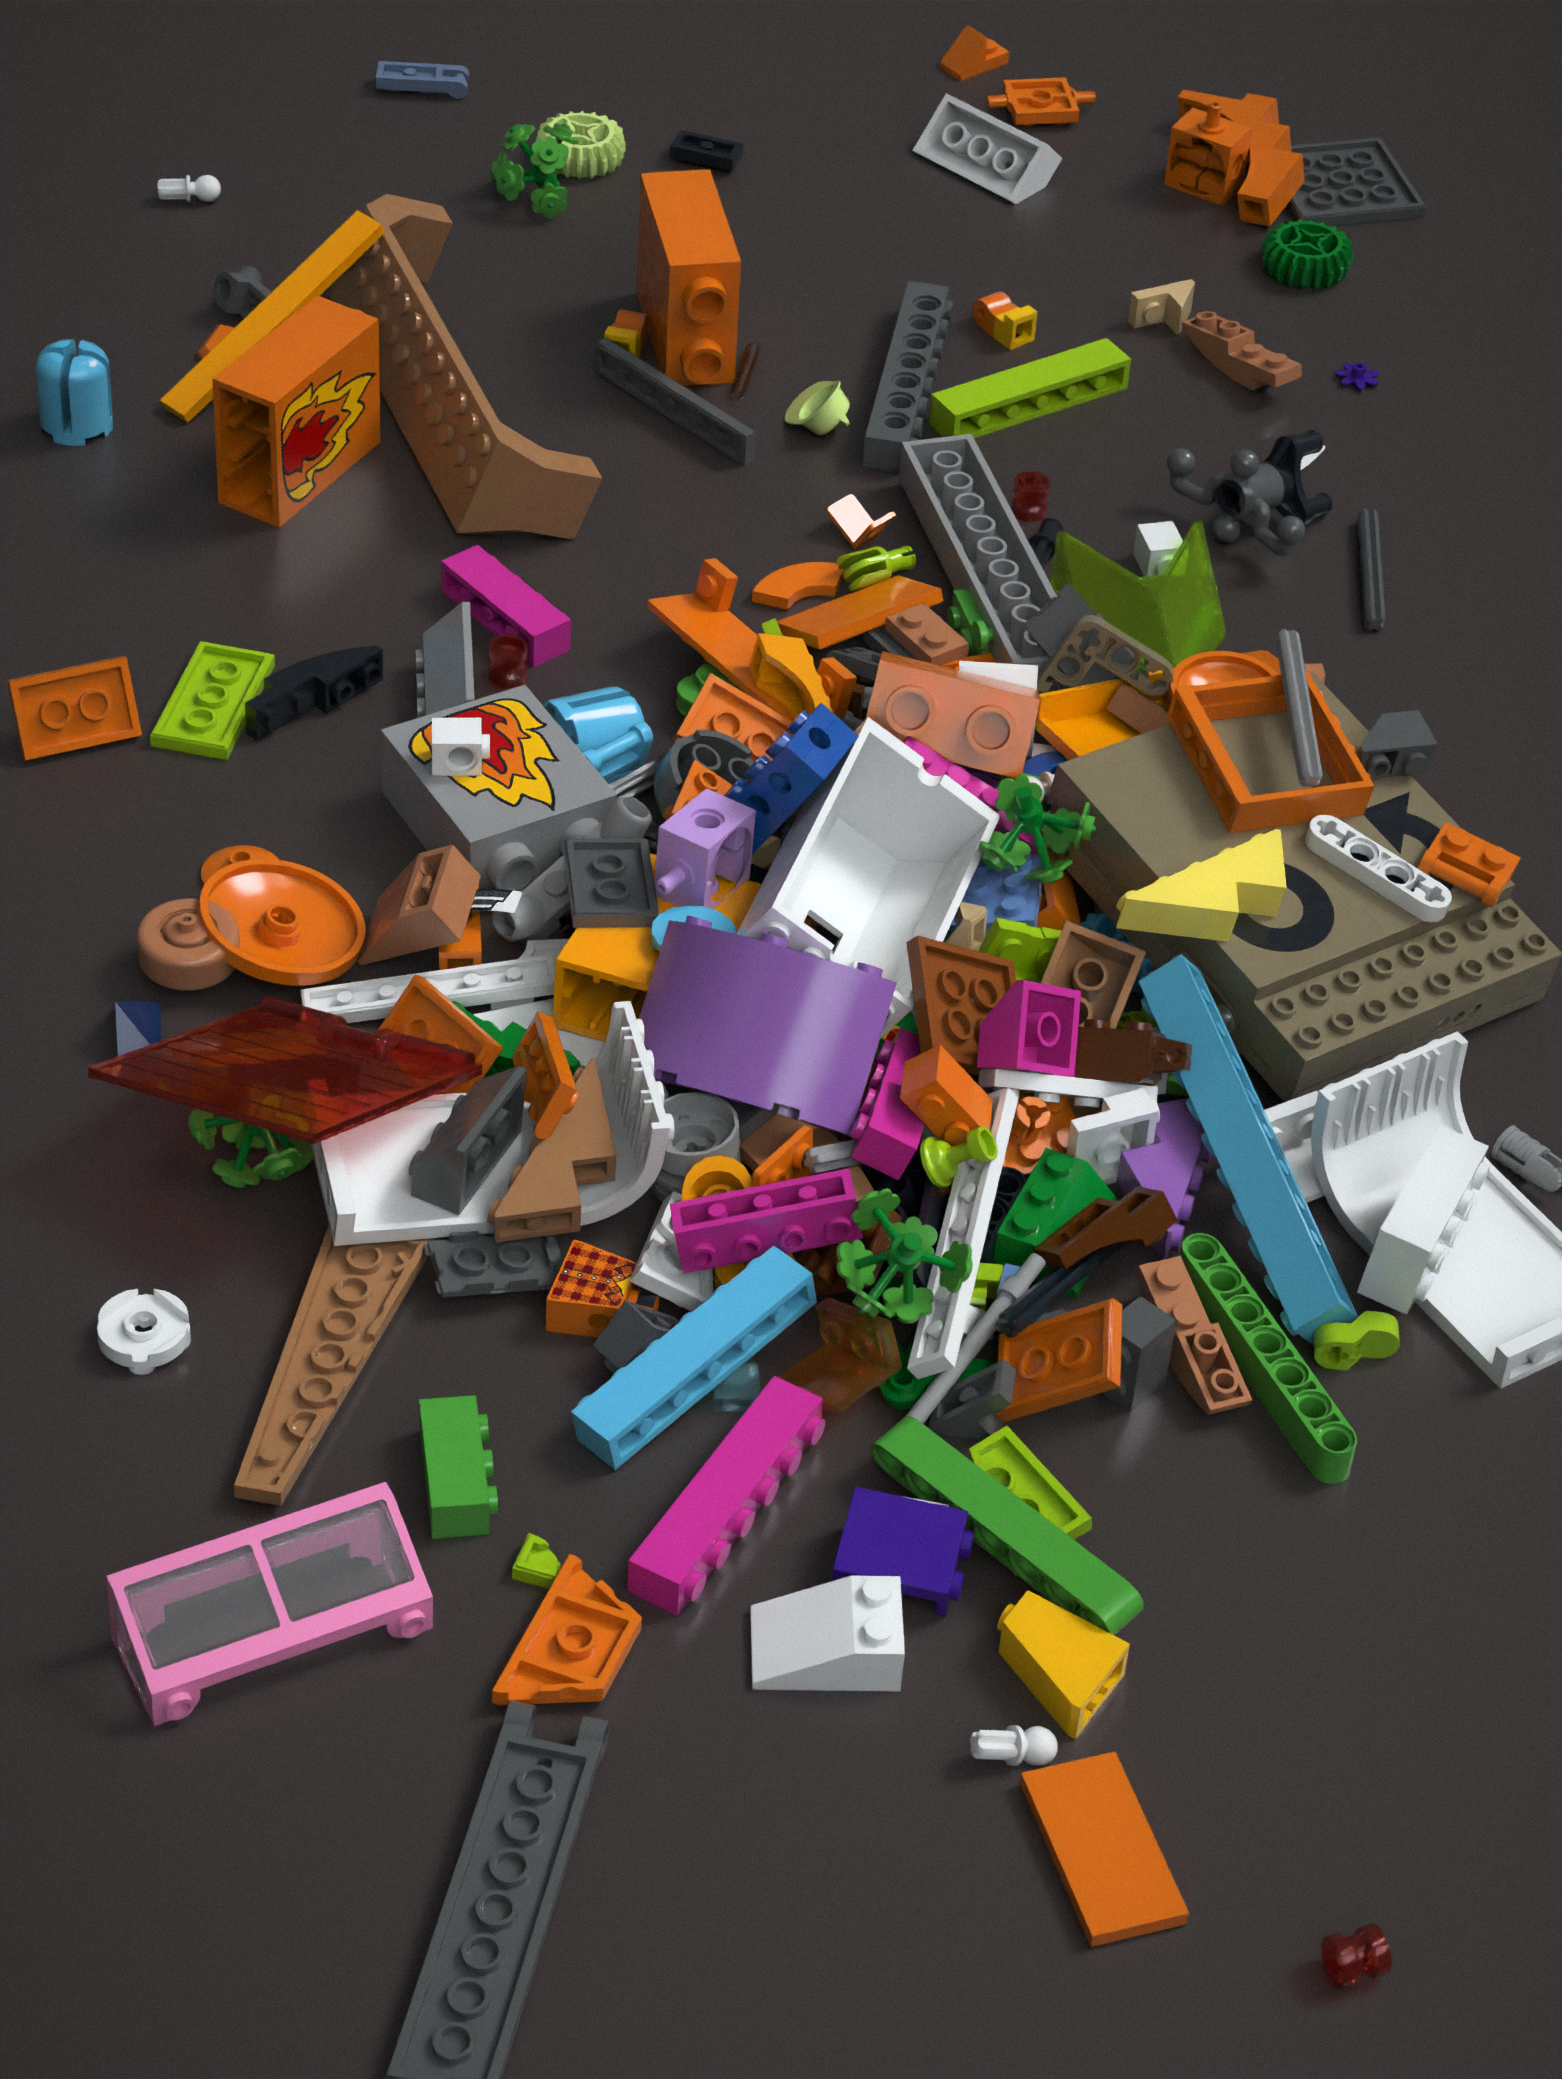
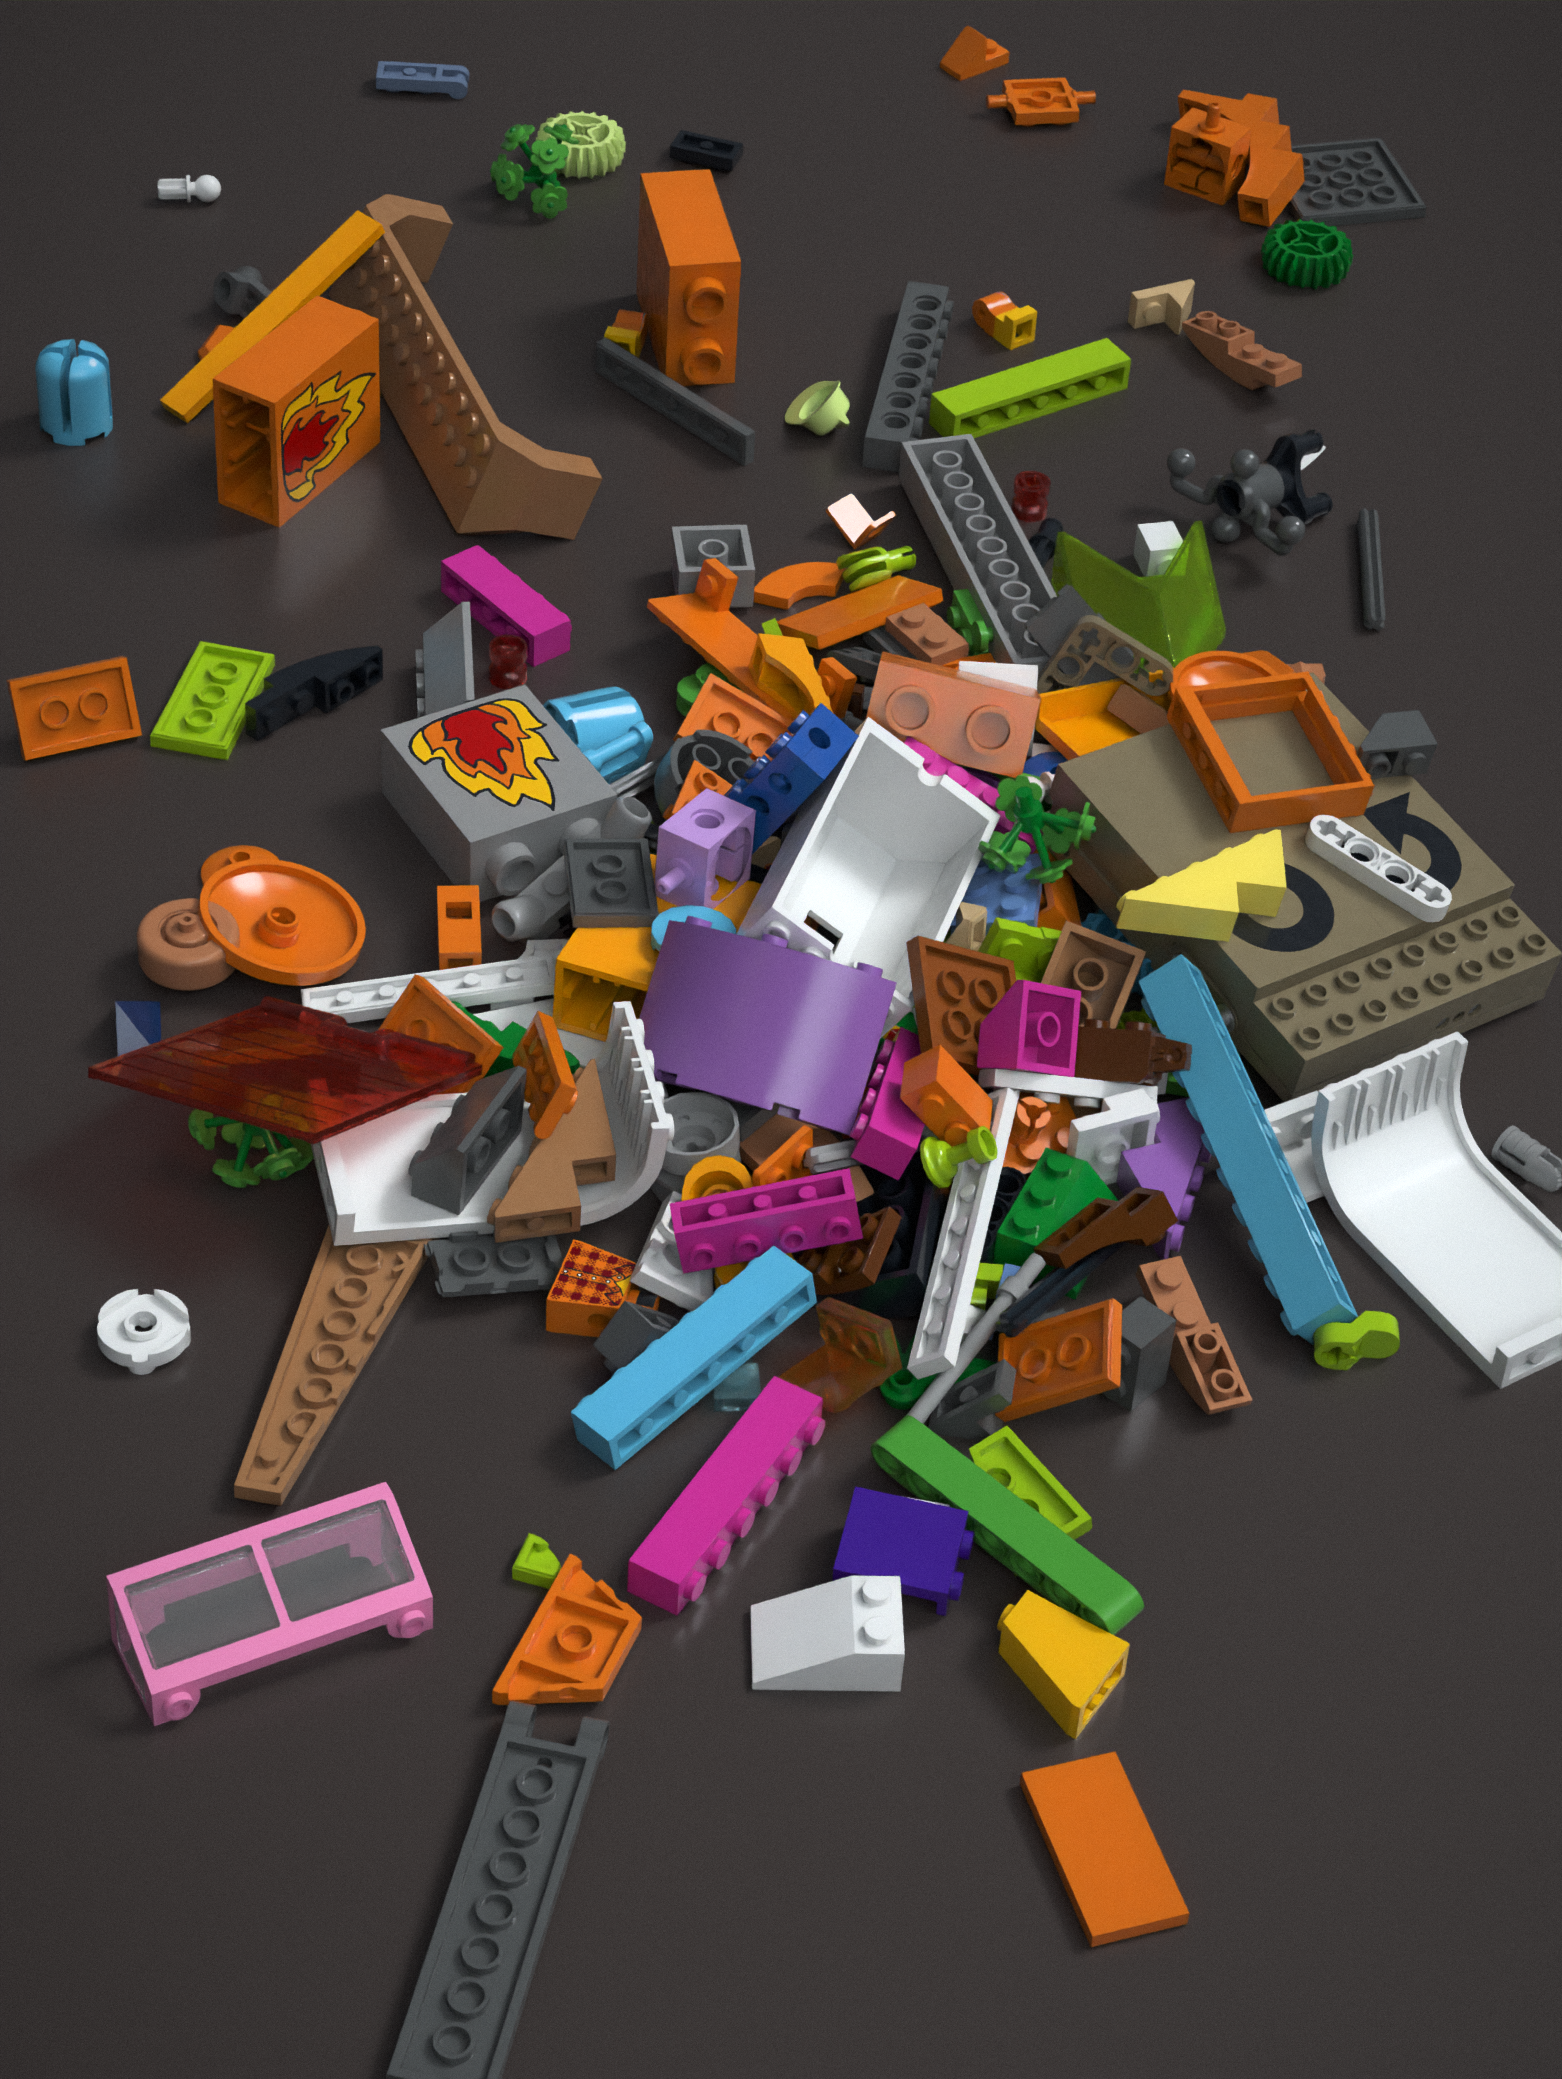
nougat slope [357,844,481,966] -> none
bright green brick [419,1395,498,1539] -> none
white brick [432,718,490,776] -> none
sticker [470,889,522,913] -> none
reddish brown piece [730,343,760,401] -> none
bright green plant [837,1189,973,1324] -> none
white slope [912,93,1062,205] -> none
white axle [970,1725,1058,1766] -> none
bright green beam [1180,1233,1357,1484] -> none
light grey axle [1276,629,1323,787] -> none
clear red wheel [1321,1923,1392,1988] -> none
dark purple plant [1334,362,1380,391] -> none
white brick [1357,1124,1490,1315] -> none
orange plate [1417,822,1521,908] -> none
none -> light grey brick [670,525,755,609]

